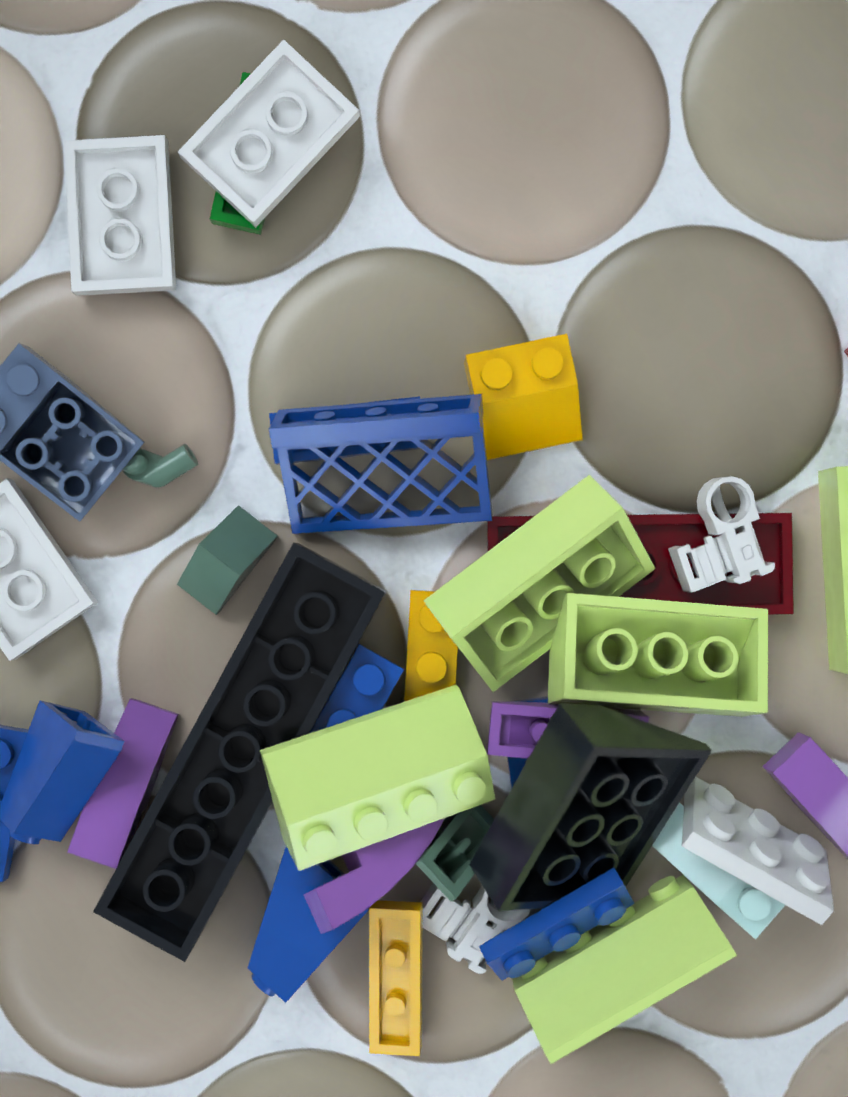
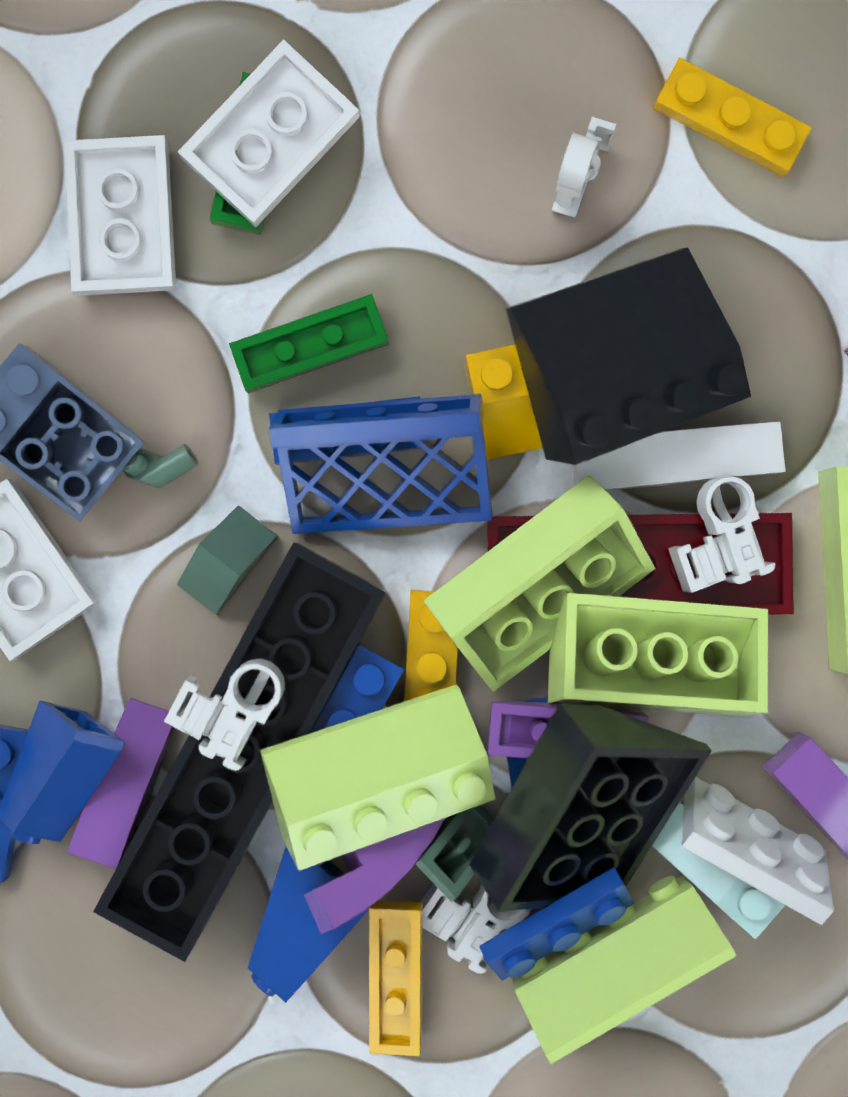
none -> white piece [164,659,285,771]
none -> green plate [229,294,389,394]
none -> black slope [506,247,751,465]
none -> white piece [551,117,616,218]
none -> white slope [573,422,786,490]
none -> yellow plate [653,57,812,177]

